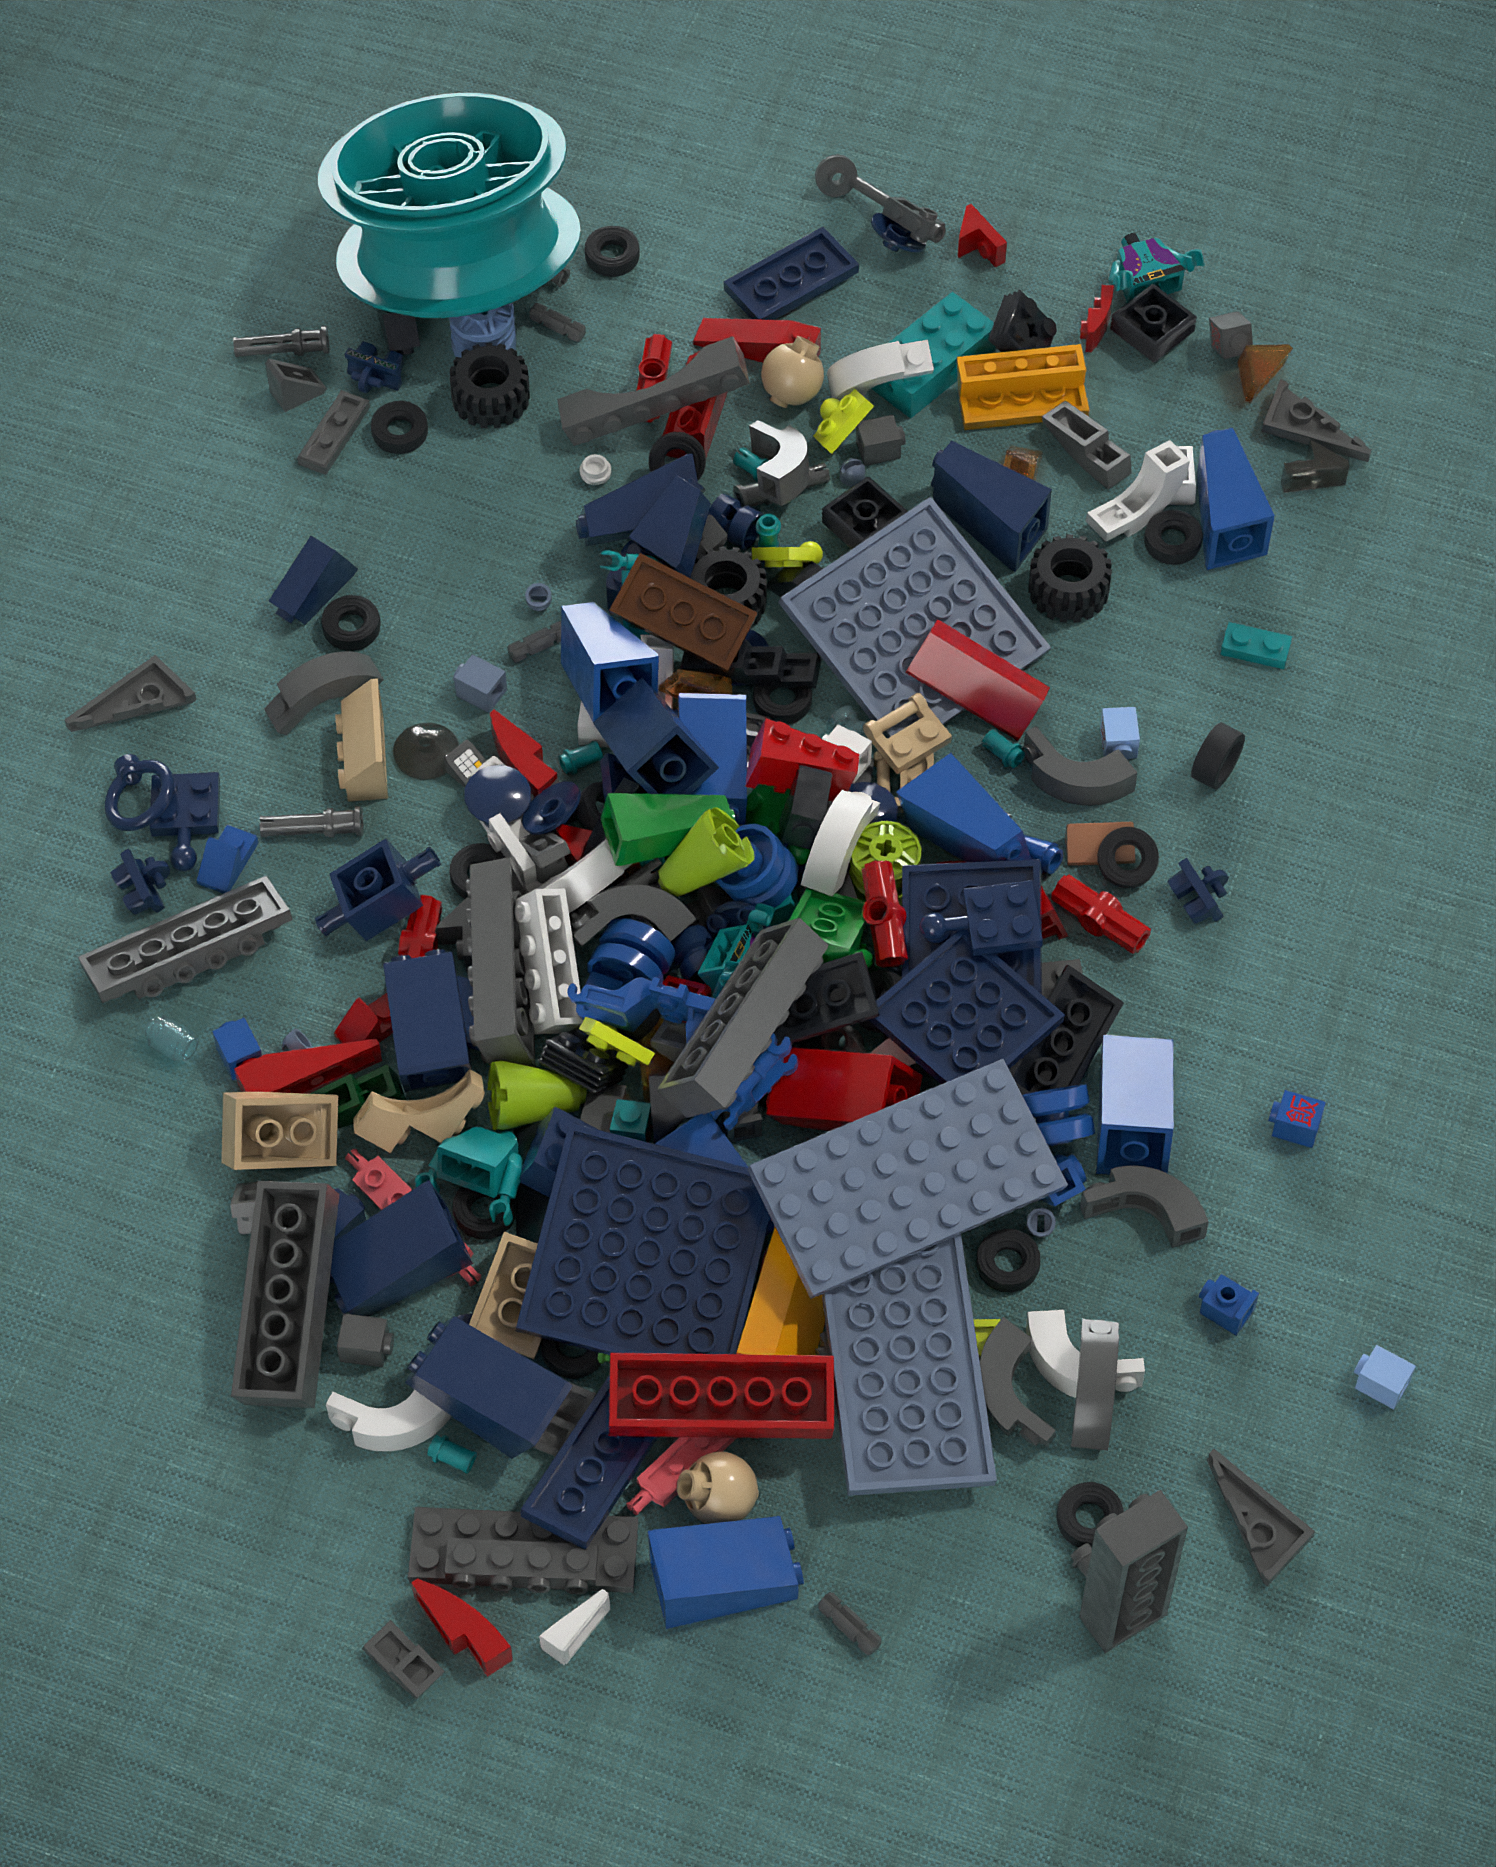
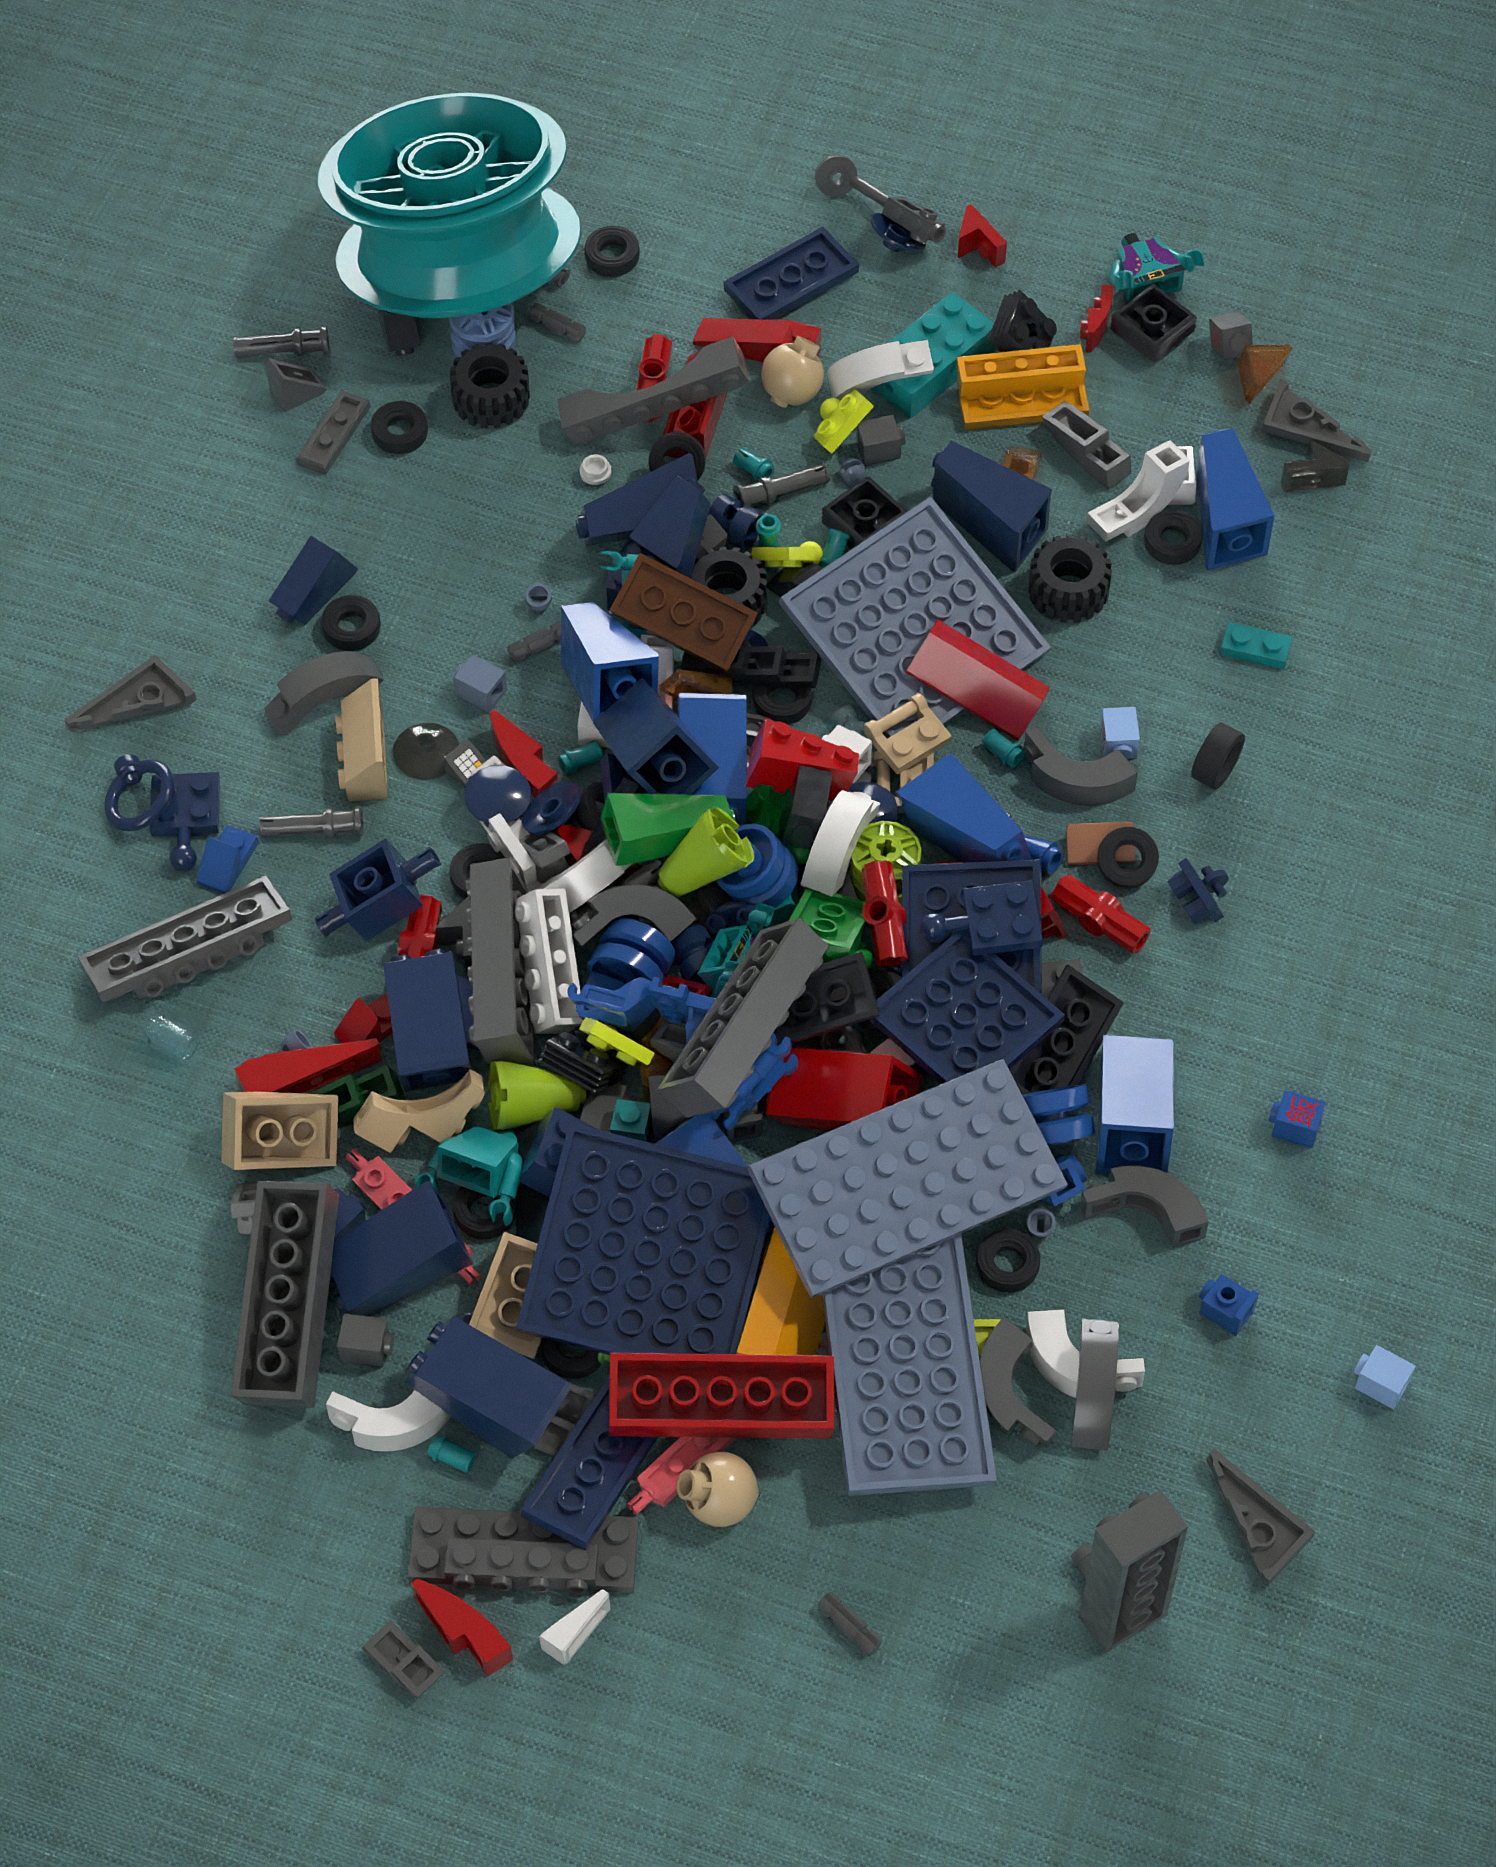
dark blue hips [110,849,170,915] -> none
blue brick [212,1018,262,1080] -> none
dark blue hips [344,341,404,394] -> none
blue slope [648,1516,804,1629] -> none
dark grey arch [749,421,810,506] -> none
black tyre [1056,1482,1124,1548] -> none
none -> teal pin [819,529,850,569]

